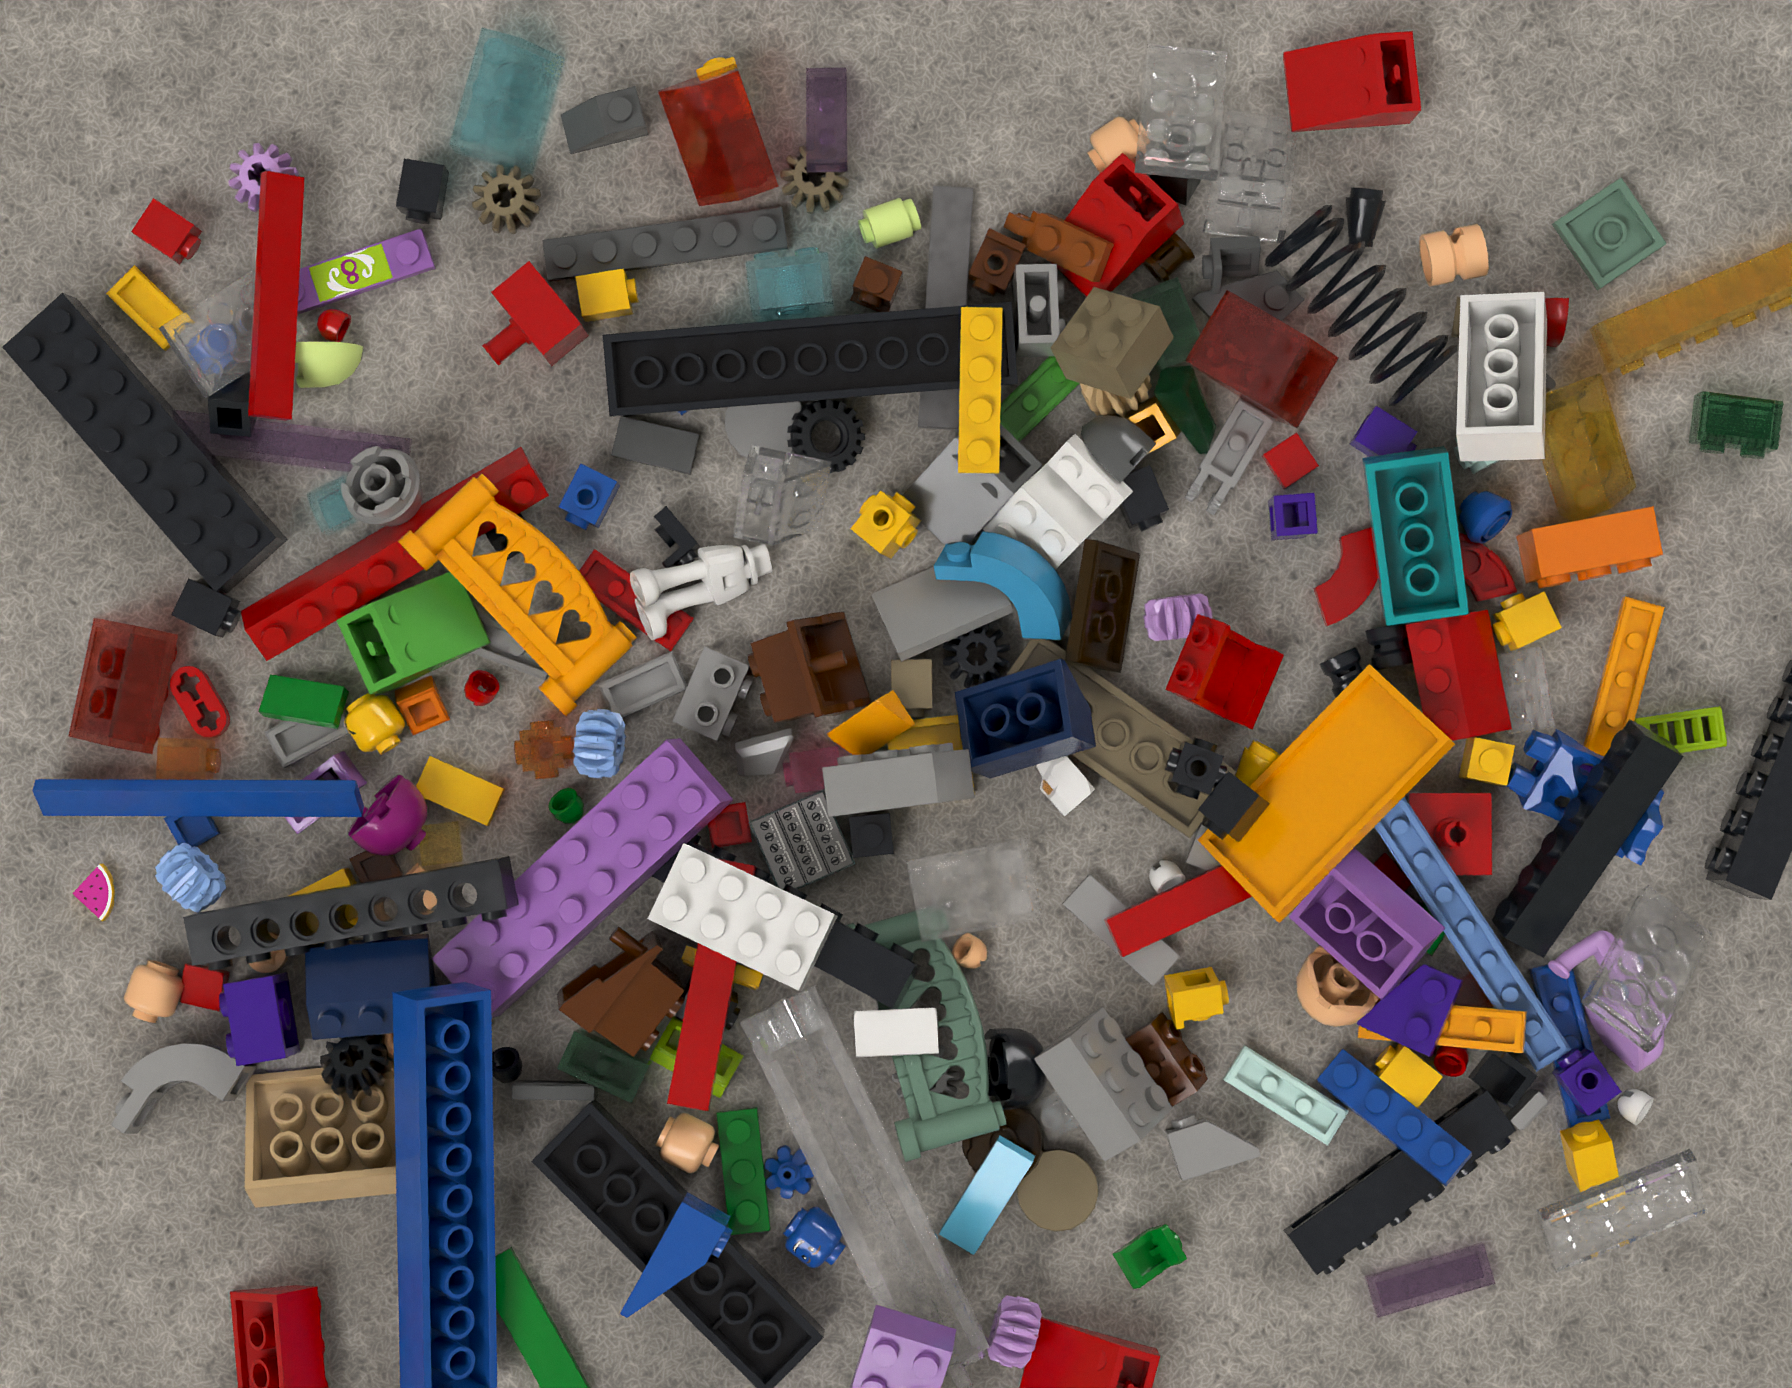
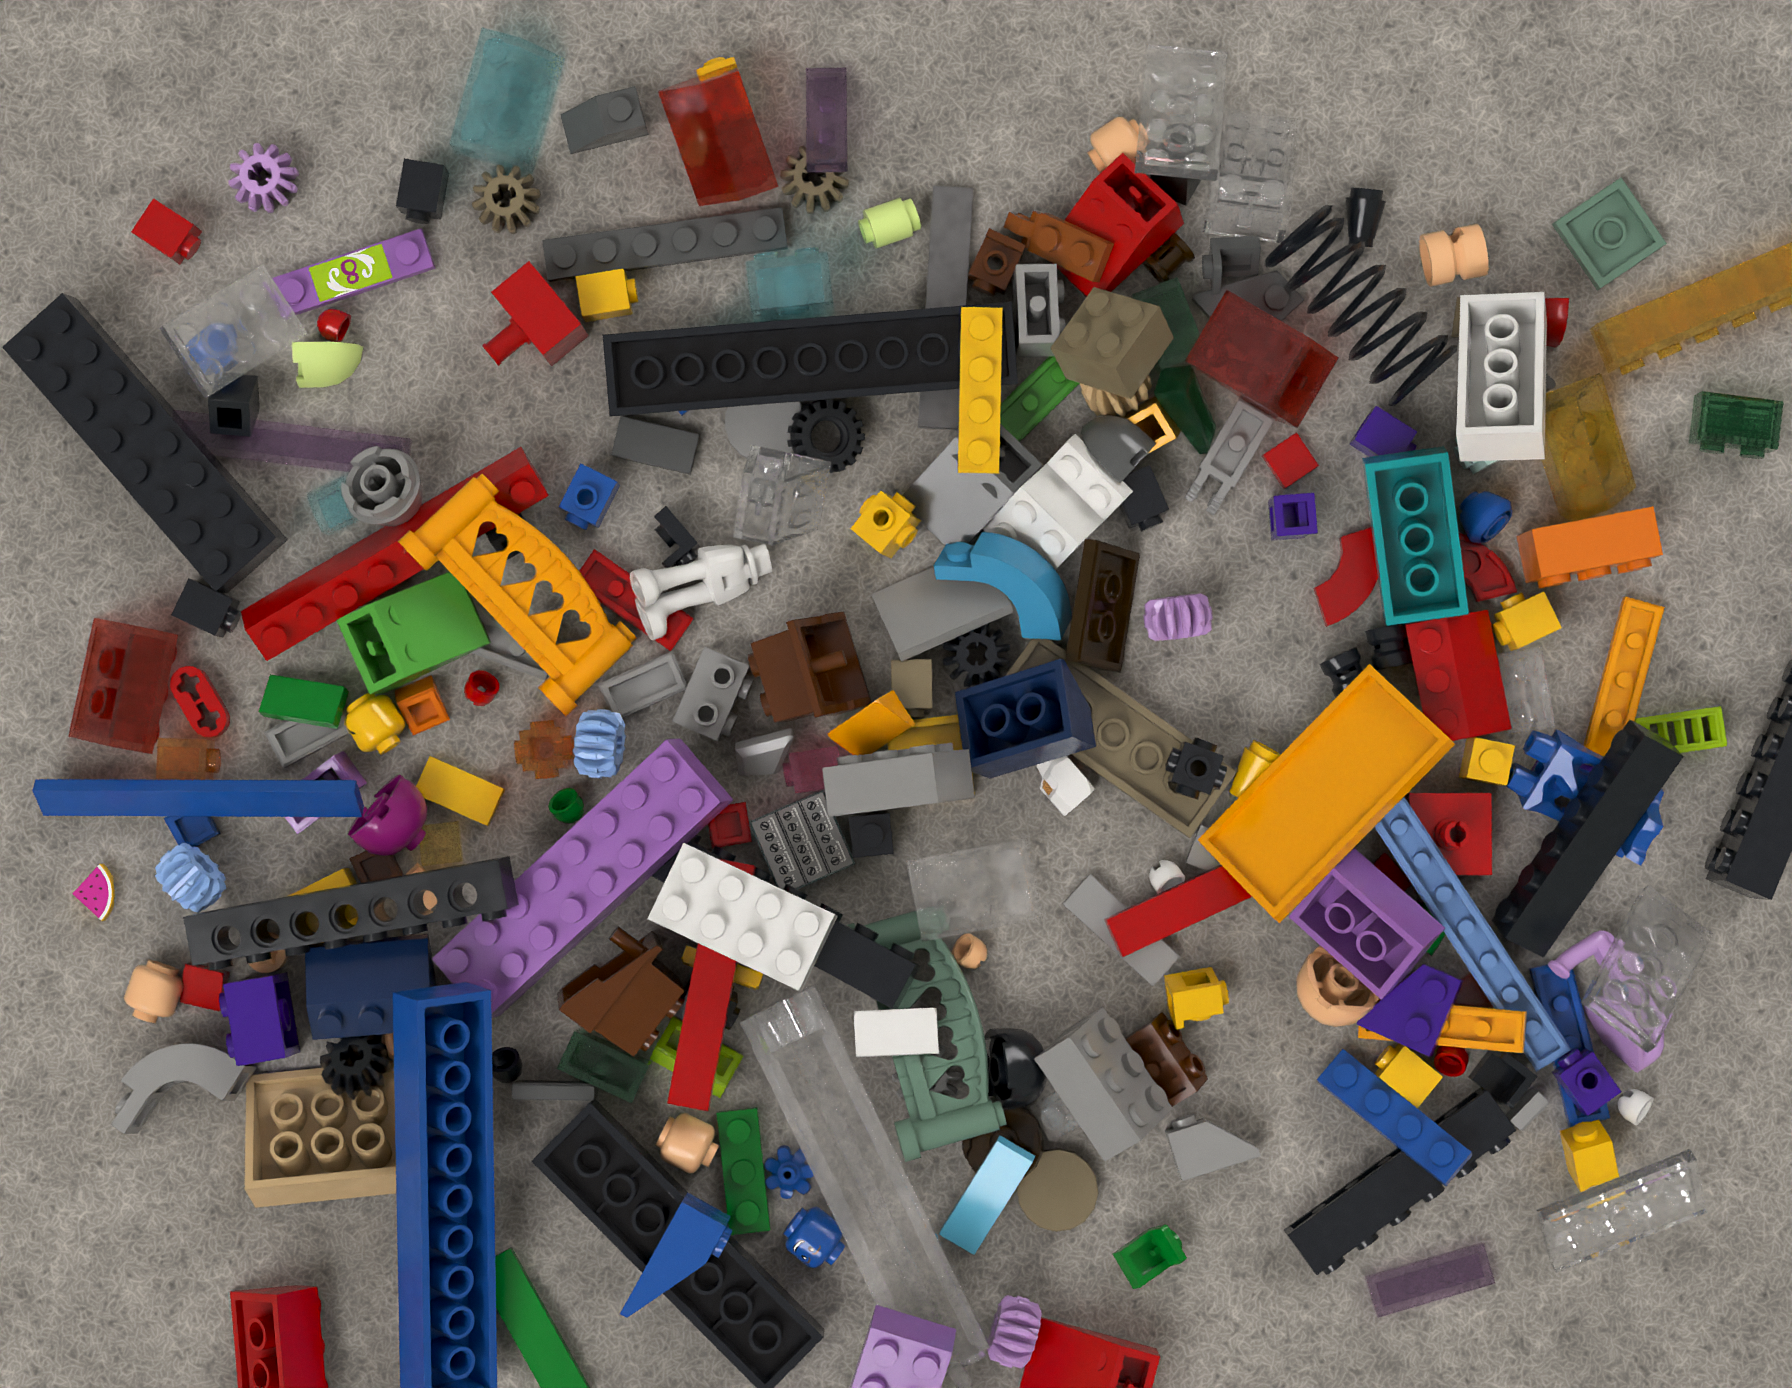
yellow tile [106,265,194,351] -> none
red tile [248,171,305,421] -> none
reddish brown brick [850,256,903,312] -> none
red panel [1165,614,1284,730] -> none
black brick [1198,771,1269,842] -> none
light aqua tile [1223,1045,1349,1146] -> none
red slope [1283,31,1421,132] -> none

